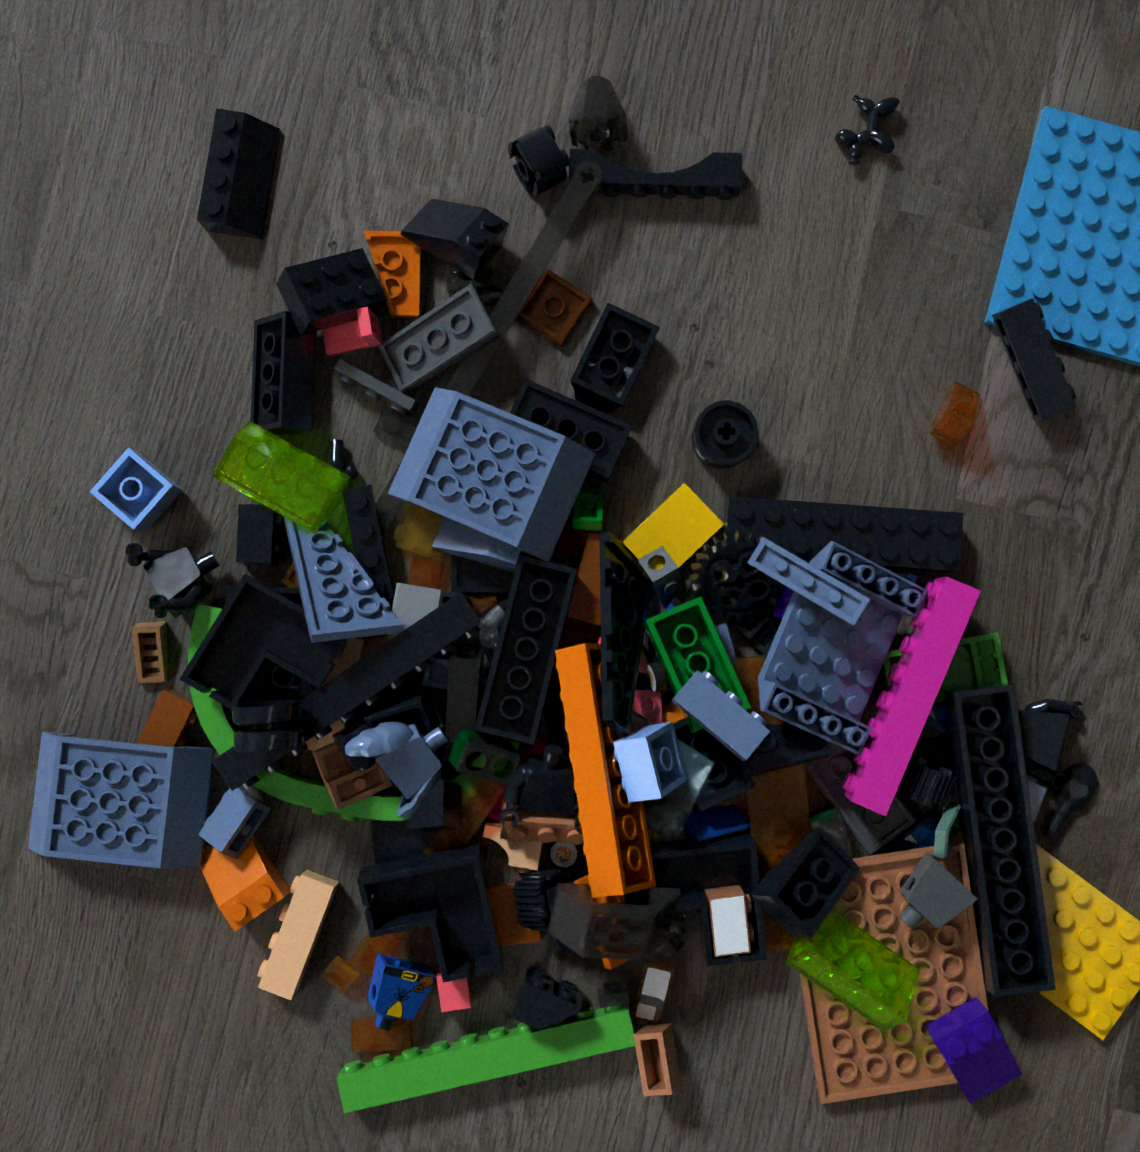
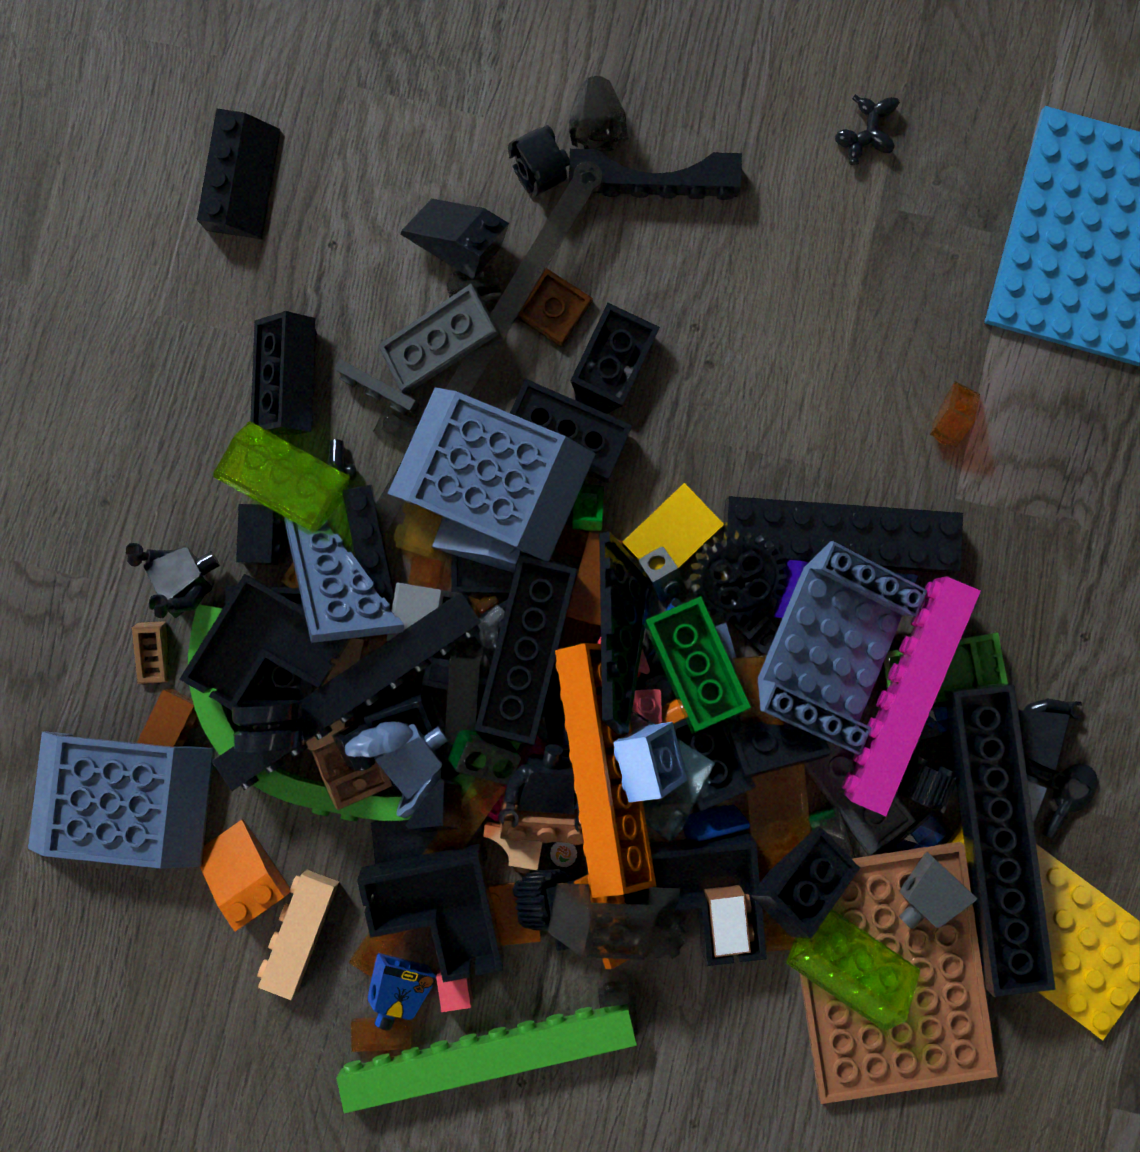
light blue brick [90,447,183,533] -> none
sand blue brick [198,787,271,859] -> none
black brick [276,248,387,336] -> none
clear orange plate [321,956,360,994] -> none
coral bracket [322,307,382,357] -> none
orange wing [364,231,422,318] -> none
black slope [511,968,582,1030] -> none
slope [631,961,675,1024] -> none
nougat brick [634,1023,682,1097] -> none
clear smoke tile [646,661,667,693] -> none
sand blue brick [672,670,770,761] -> none
black wheel [691,400,759,470] -> none
sand blue plate [747,537,870,626] -> none
dark purple slope [924,997,1022,1104] -> none
sand green tile [934,802,961,859] -> none
black brick [992,298,1076,421] -> none

